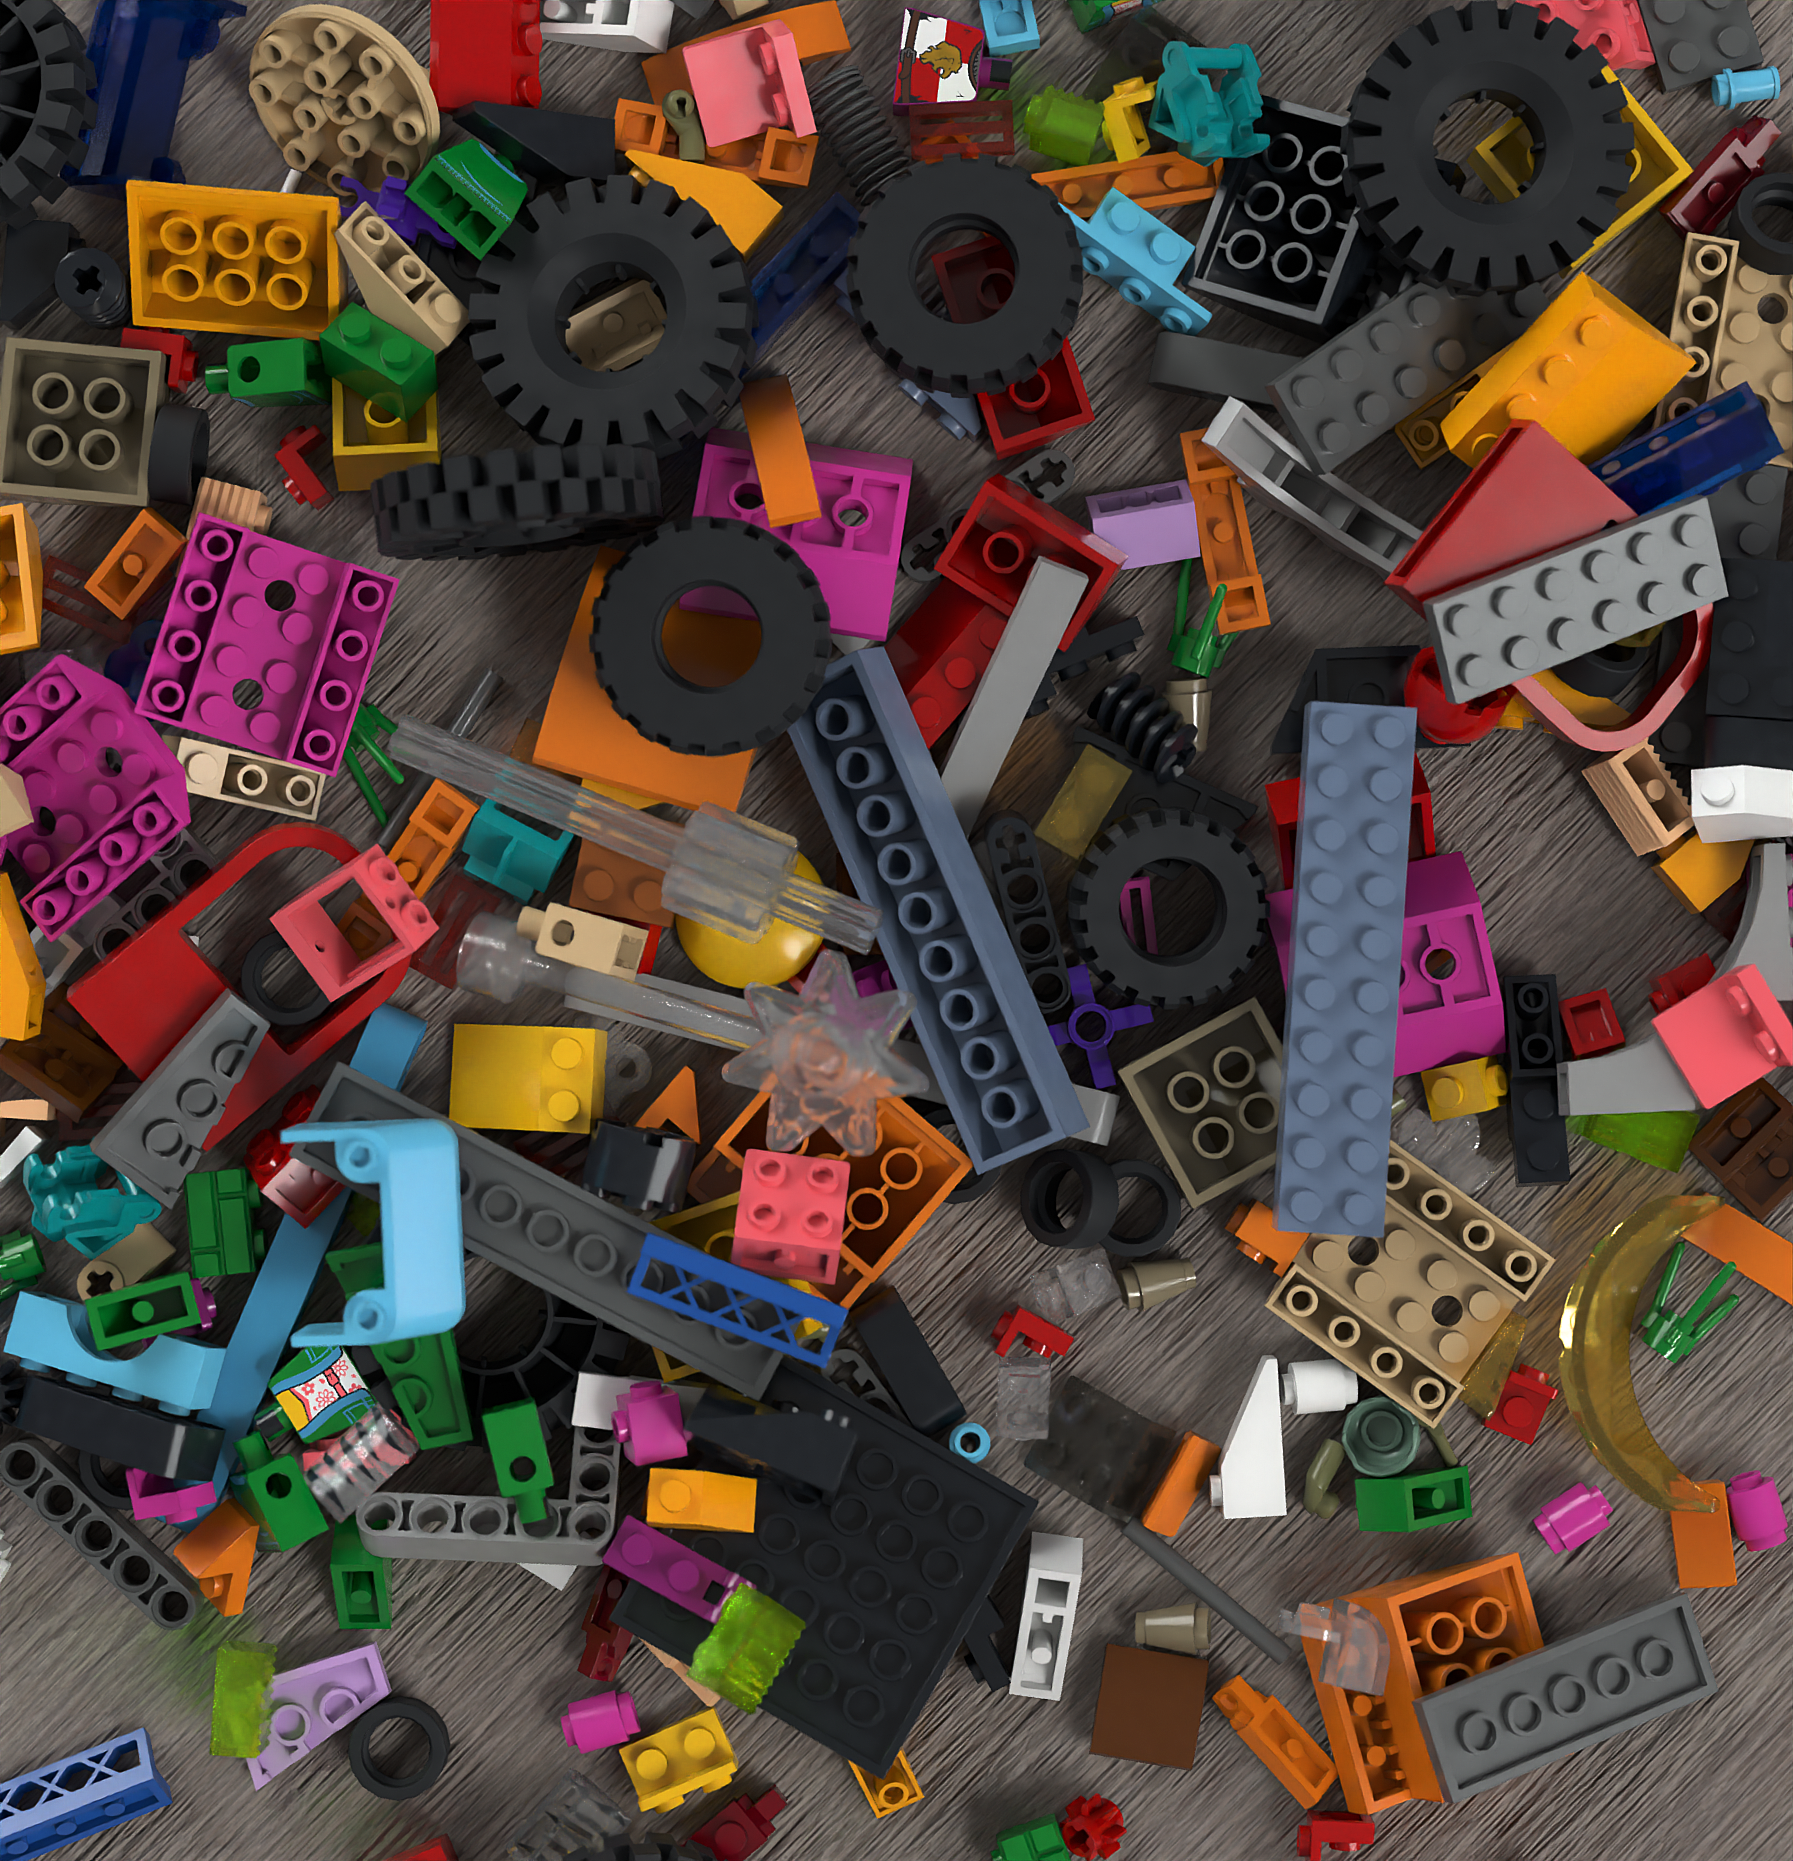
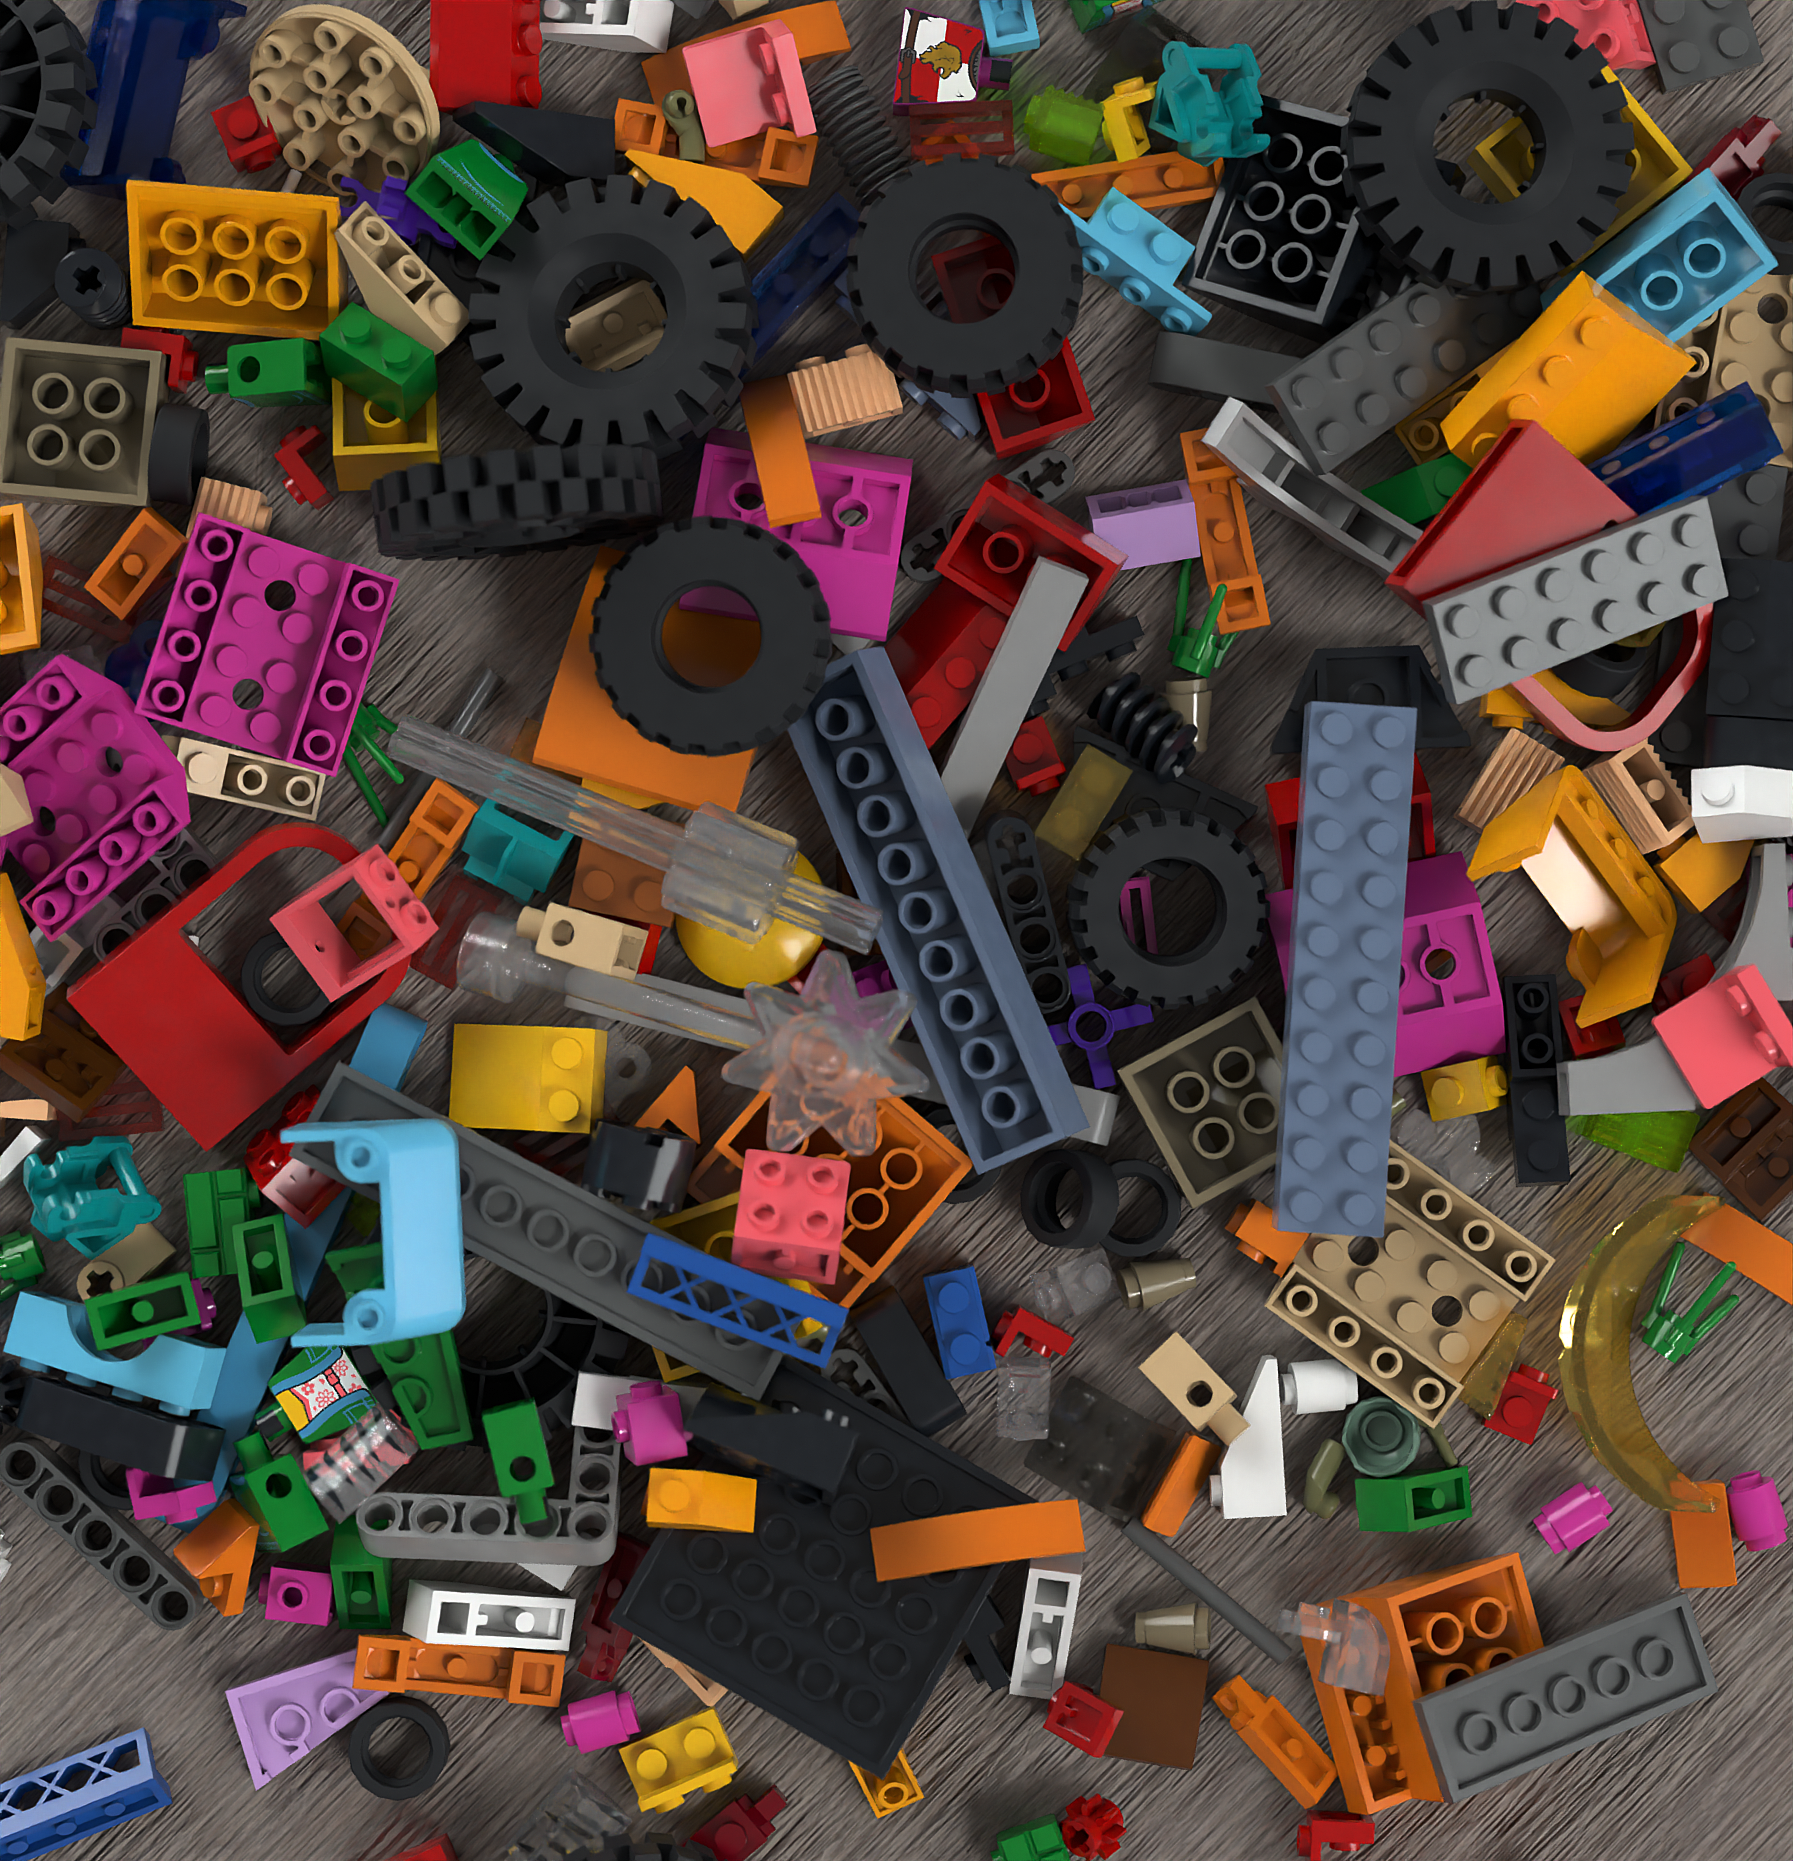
dark grey wing [89,987,271,1210] -> none
clear neon green brick [209,1641,278,1758] -> none
magenta plate [602,1515,757,1633] -> none
clear neon green brick [686,1582,806,1715] -> none
medium azure pin [949,1422,990,1464] -> none
red cylinder [1404,646,1512,744] -> none
medium azure pin [1711,66,1780,110] -> none
none -> red bracket [210,95,283,173]
none -> green slope [231,1213,307,1344]
none -> dark pink brick [258,1561,336,1626]
none -> orange slope [352,1634,566,1707]
none -> white slope [402,1579,576,1651]
none -> light nougat brick [787,344,903,440]
none -> orange slope [870,1499,1086,1582]
none -> blue brick [923,1263,997,1380]
none -> red bracket [1004,716,1066,797]
none -> red bracket [1043,1680,1124,1758]
none -> tan torso [1138,1331,1251,1447]
none -> green slope [1360,453,1472,527]
none -> light nougat brick [1453,727,1565,835]
none -> light orange windscreen [1466,765,1677,1029]
none -> medium azure slope [1540,167,1779,343]

